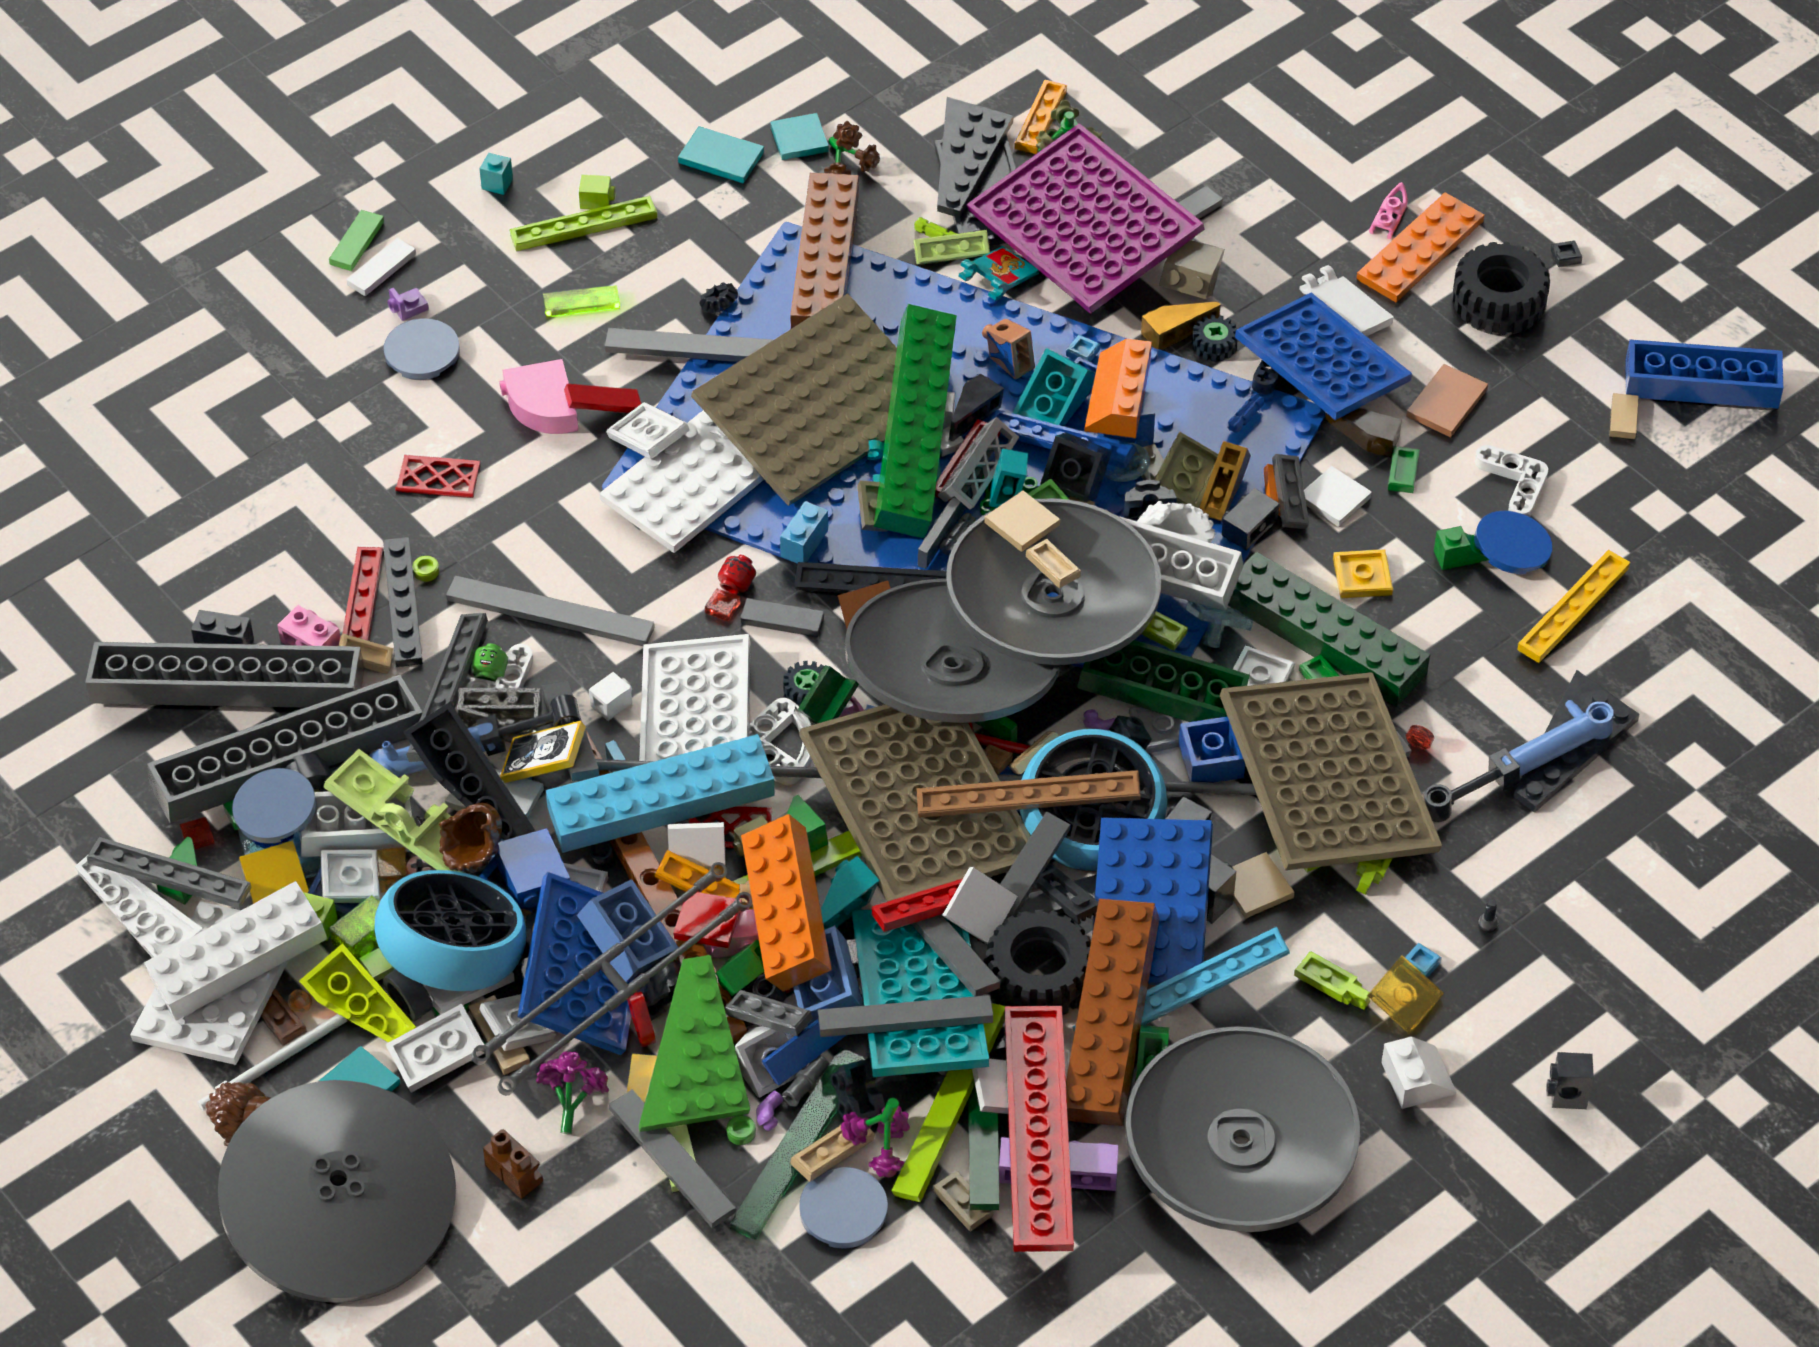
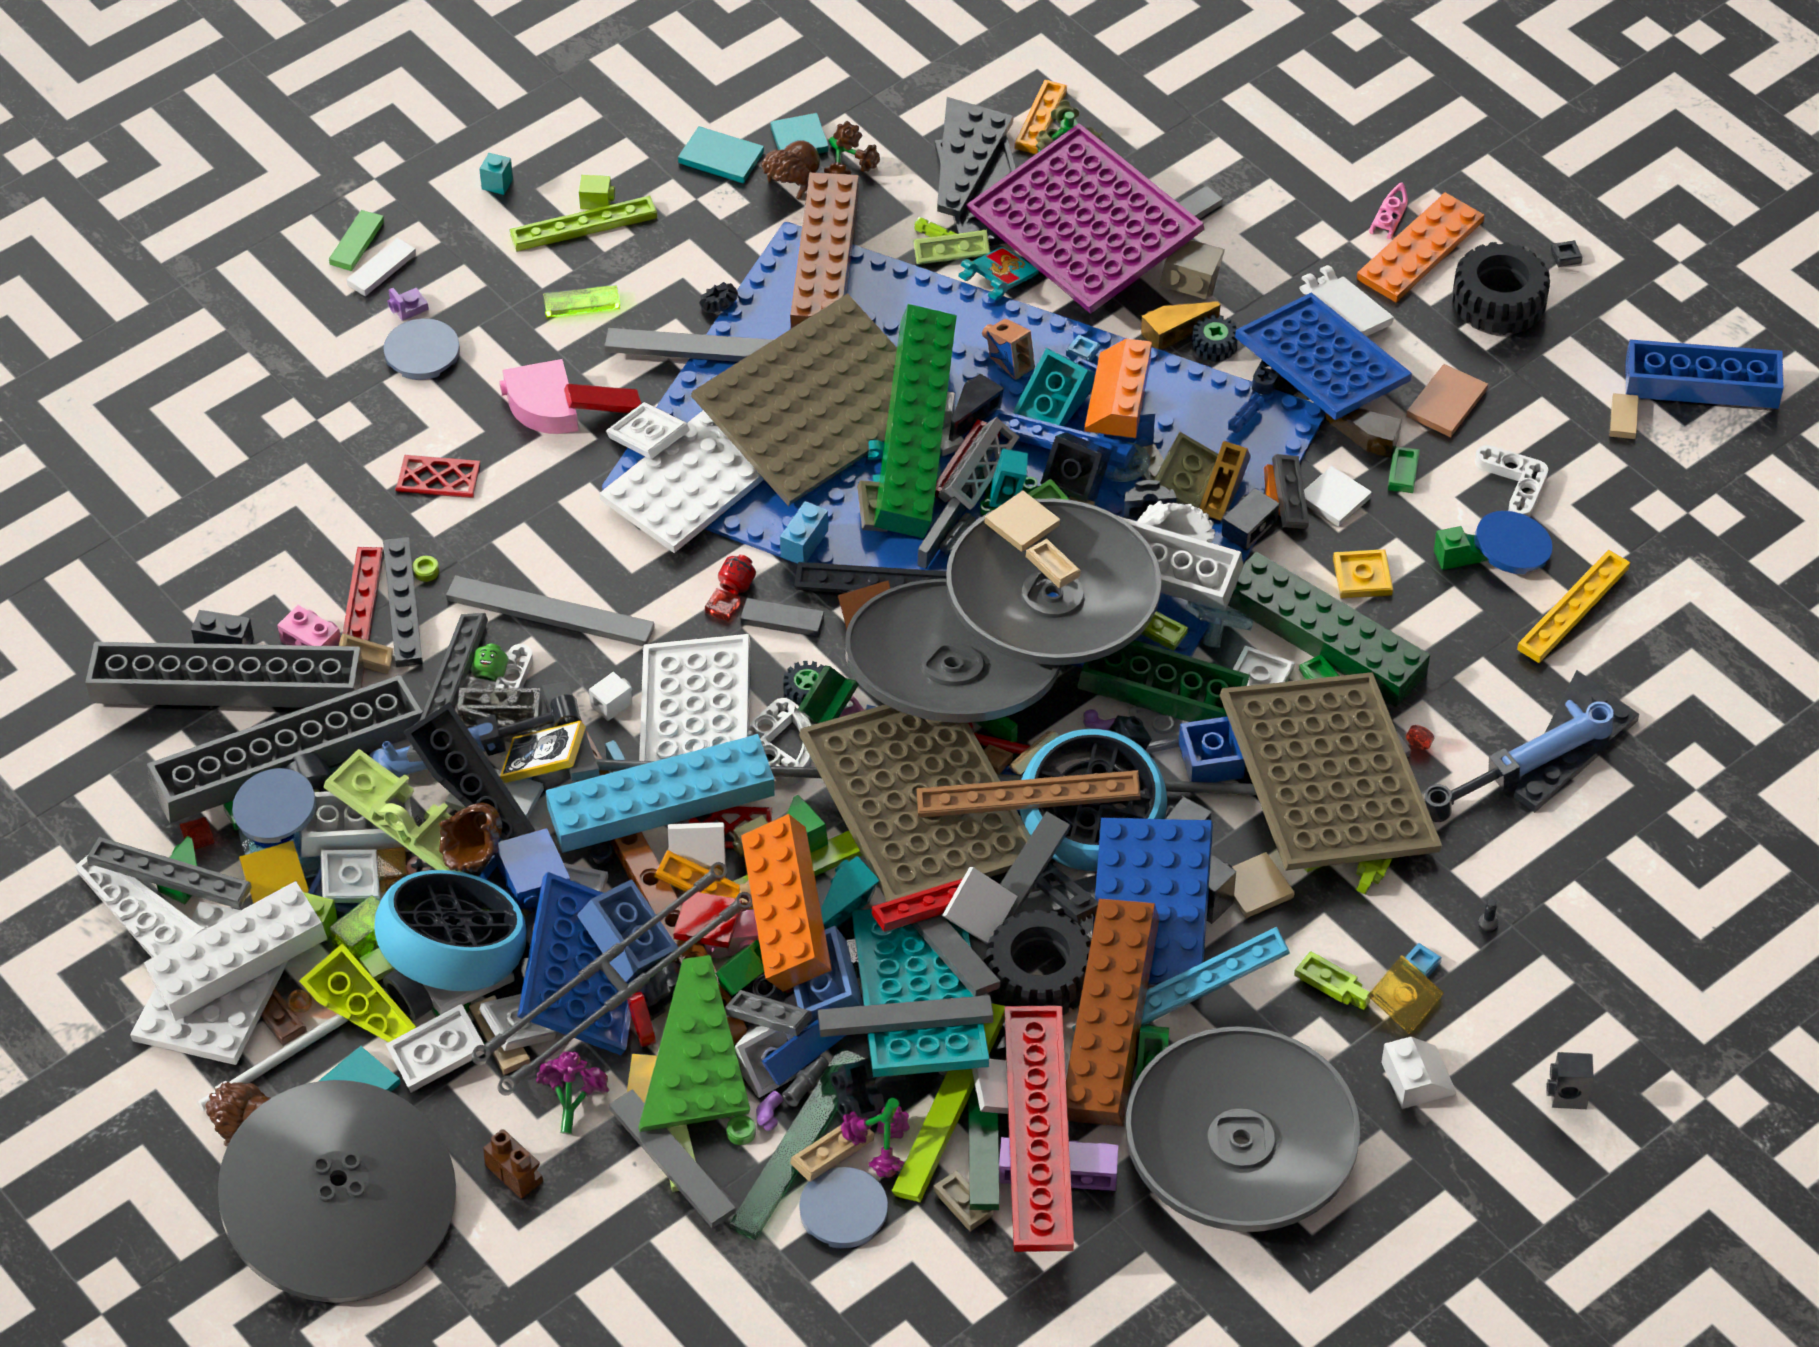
none -> reddish brown hair [761,140,820,200]

